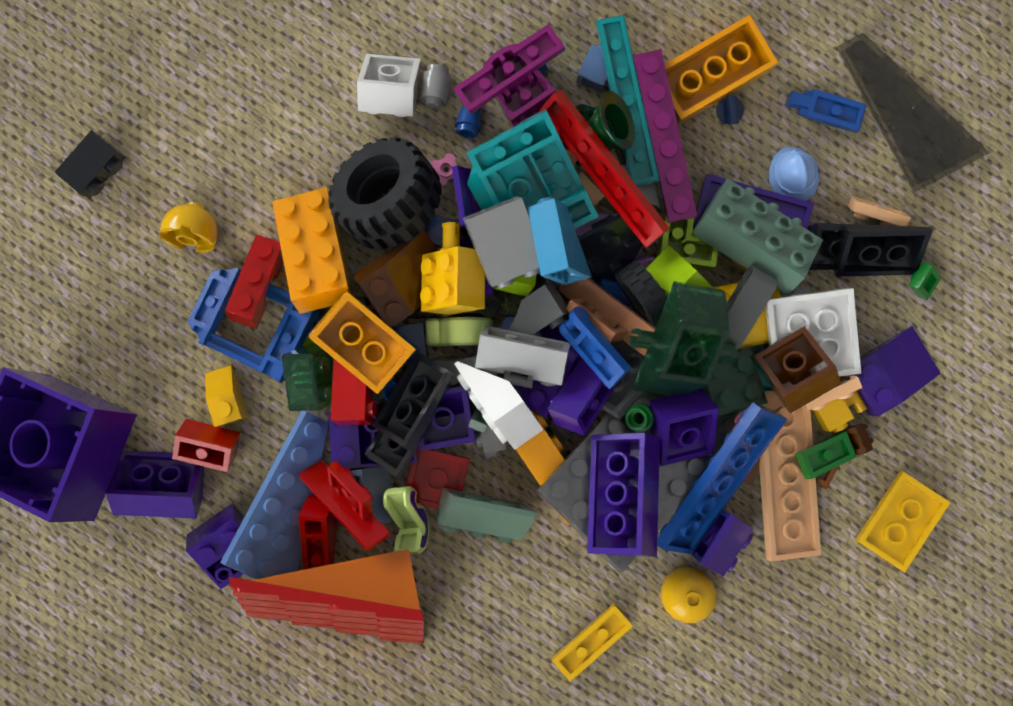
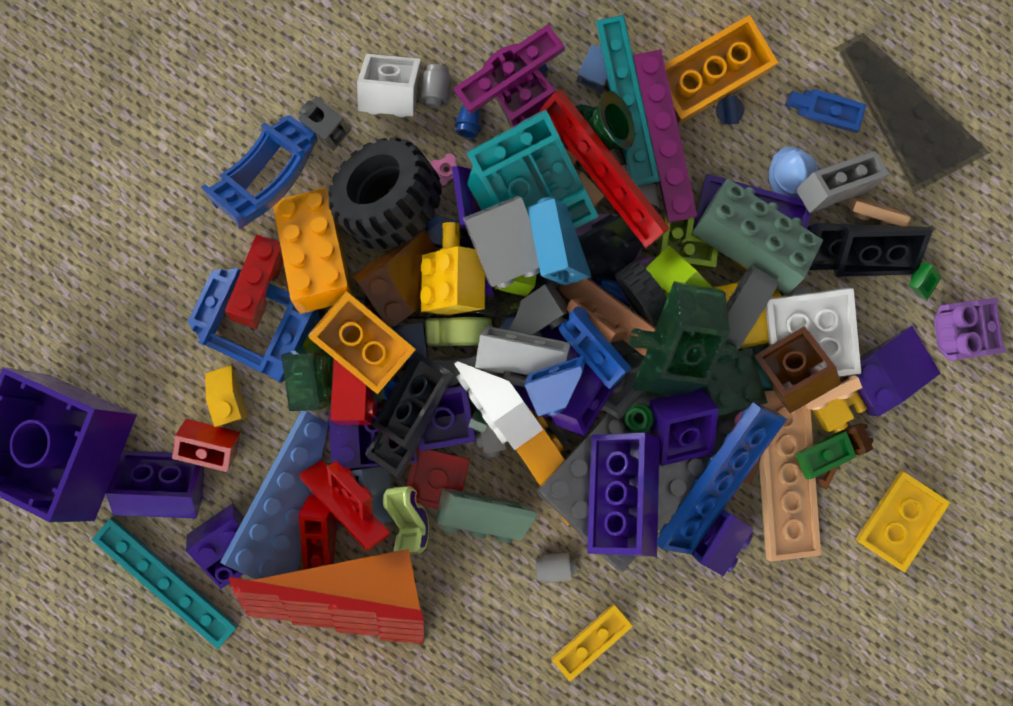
black brick [55,130,126,198] -> none
yellow cylinder [159,202,218,253] -> none
yellow cylinder [660,566,717,623] -> none
none -> teal plate [91,517,239,649]
none -> blue wedge [201,115,318,230]
none -> dark grey brick [298,96,350,151]
none -> slope [524,355,586,416]
none -> light grey brick [536,552,576,583]
none -> light grey piece [797,151,890,213]
none -> medium lavender slope [934,297,1006,361]

